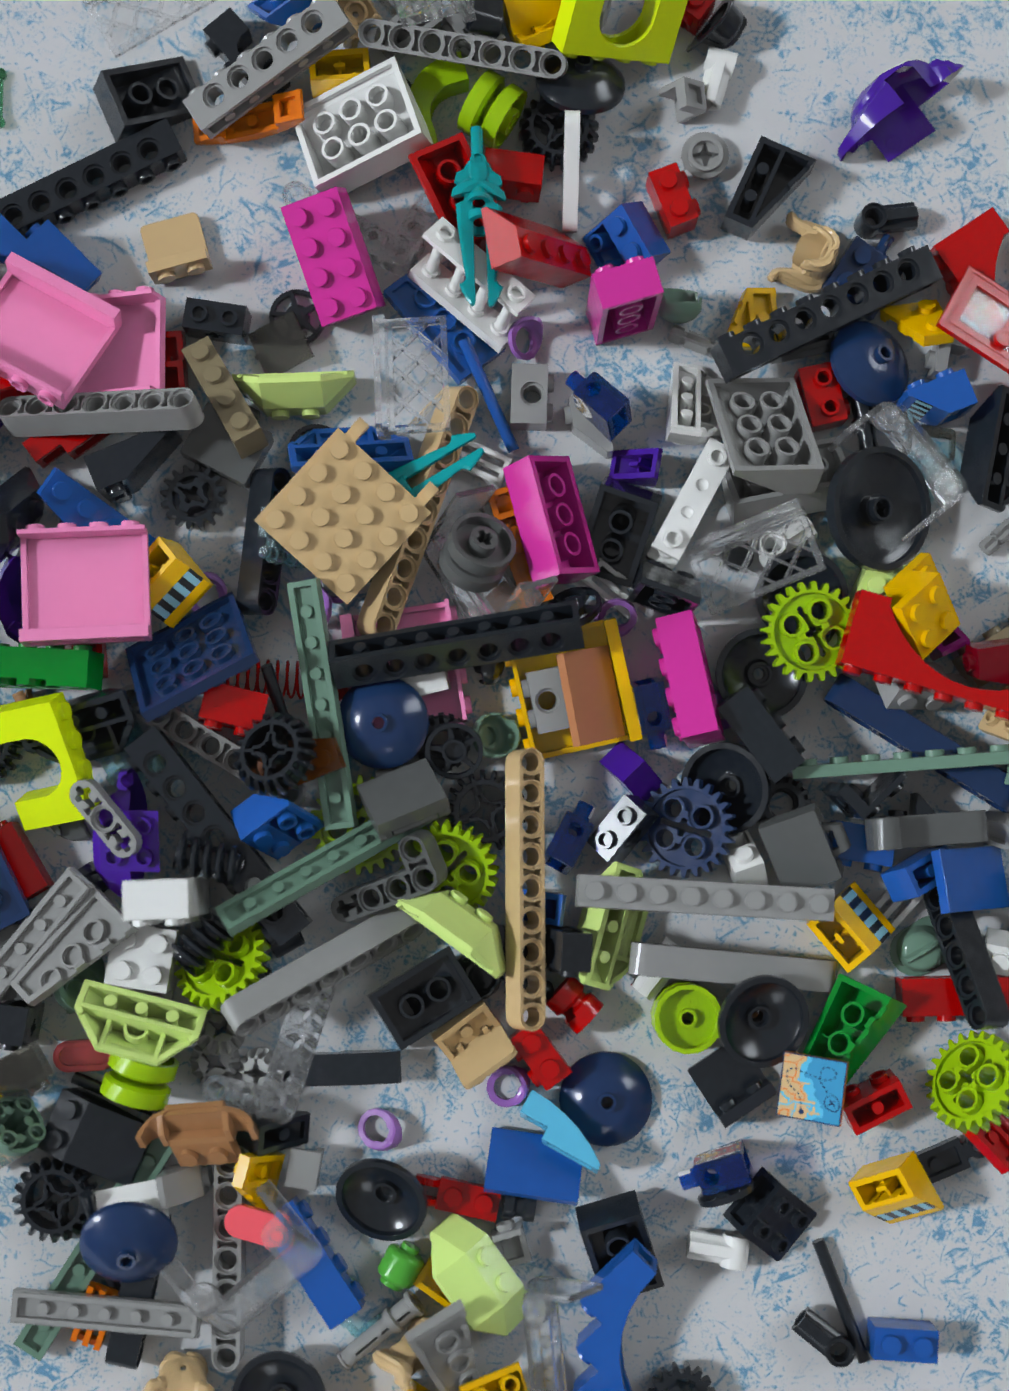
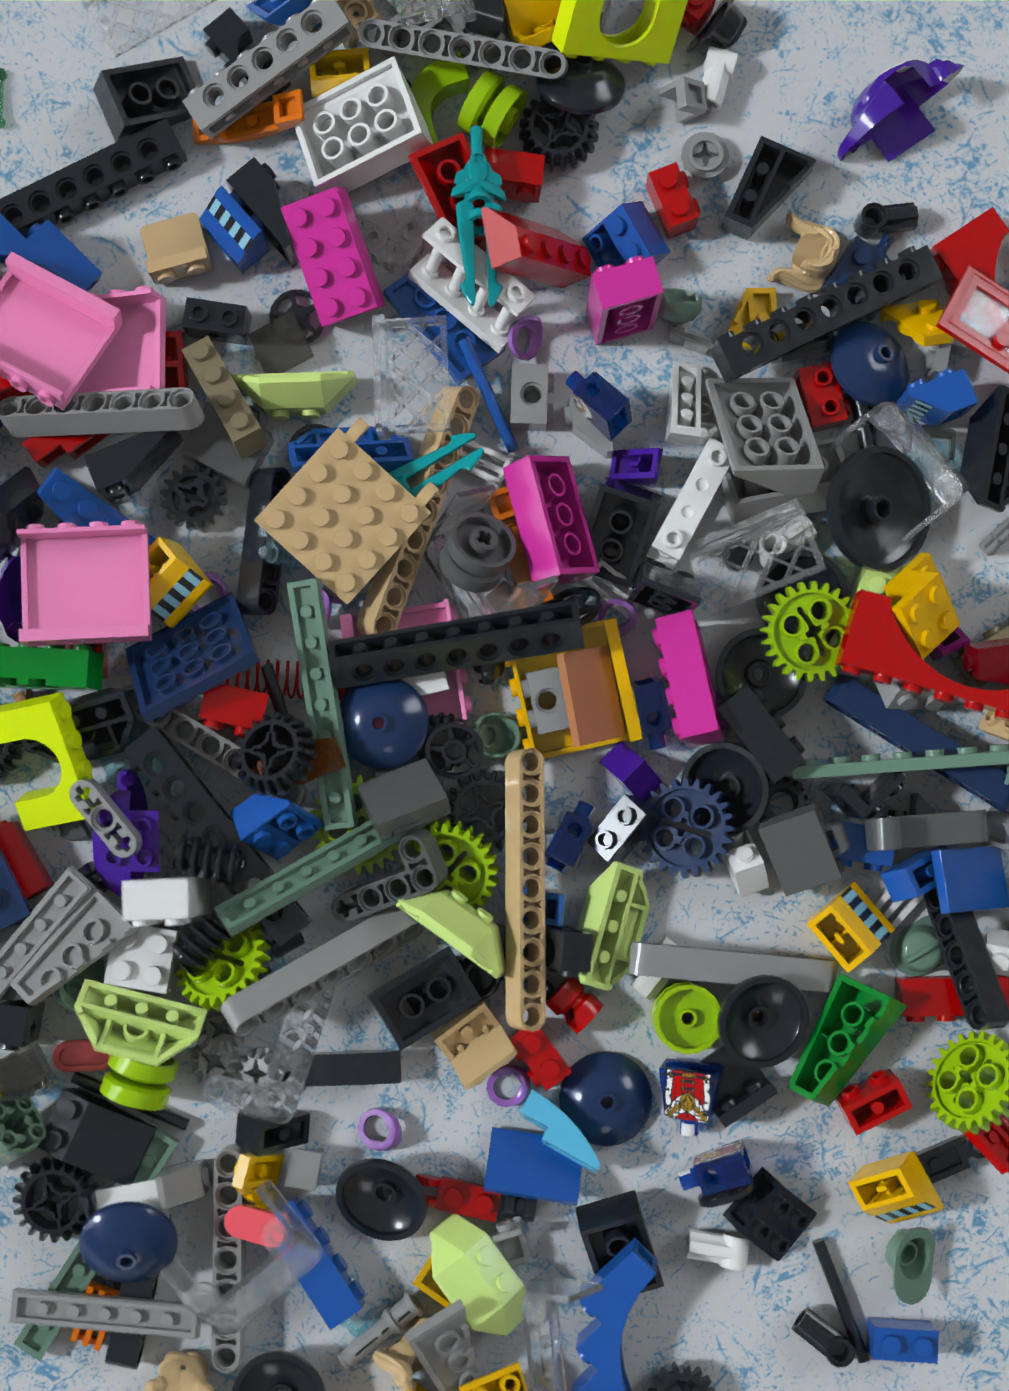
medium nougat plate [135,1100,259,1167] -> none
bright green head [378,1240,424,1292] -> none
white beam [562,110,580,232] -> none
light grey brick [575,874,835,922] -> none
tile [776,1051,849,1127] -> none
none -> blue slope [199,186,270,274]
none -> black slope [226,157,297,268]
none -> torso [659,1058,724,1137]
none -> sand green piece [885,1227,935,1305]

